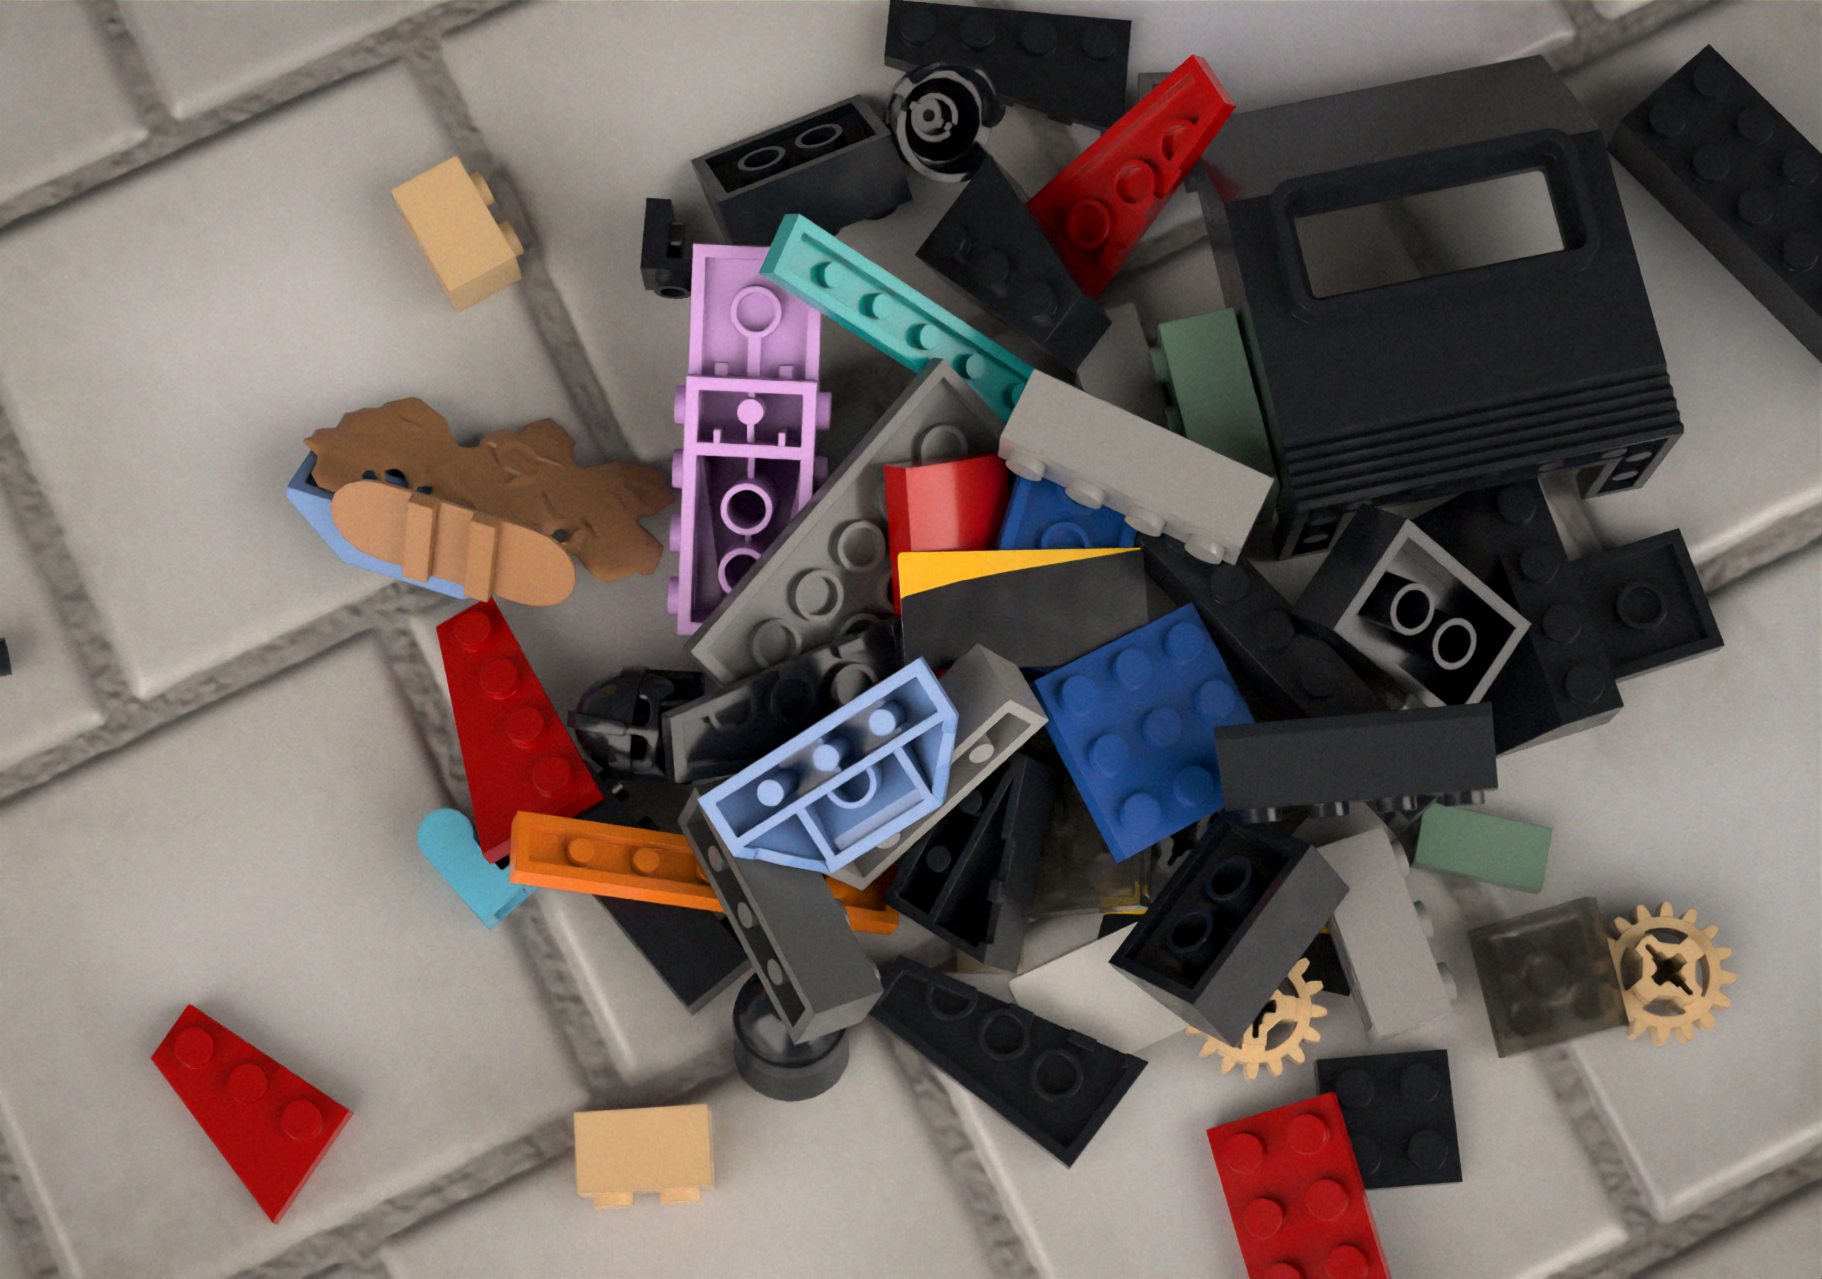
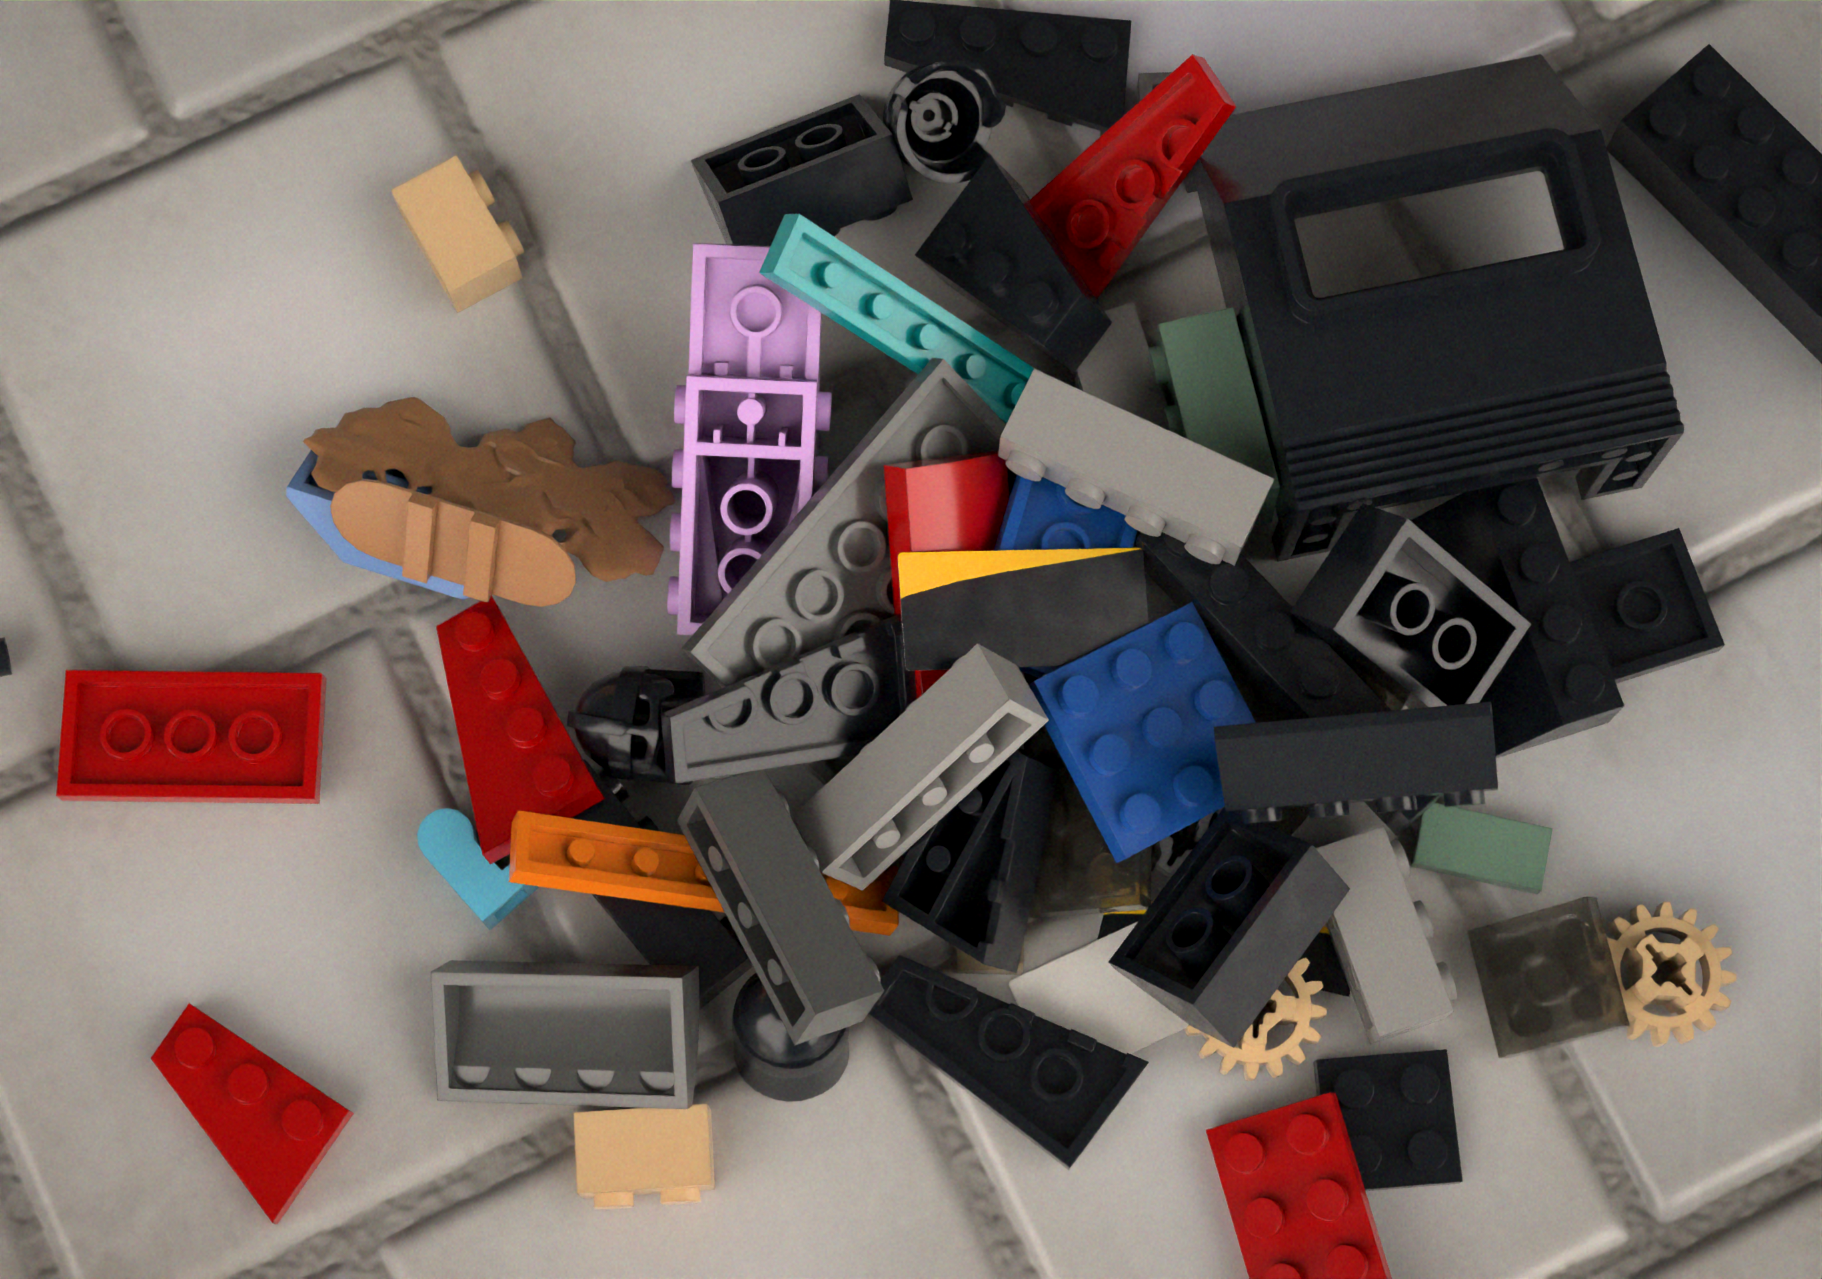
black bracket [640,198,692,299] -> none
medium blue wedge [697,656,959,874] -> none
none -> red plate [56,670,327,804]
none -> dark grey slope [431,960,699,1109]

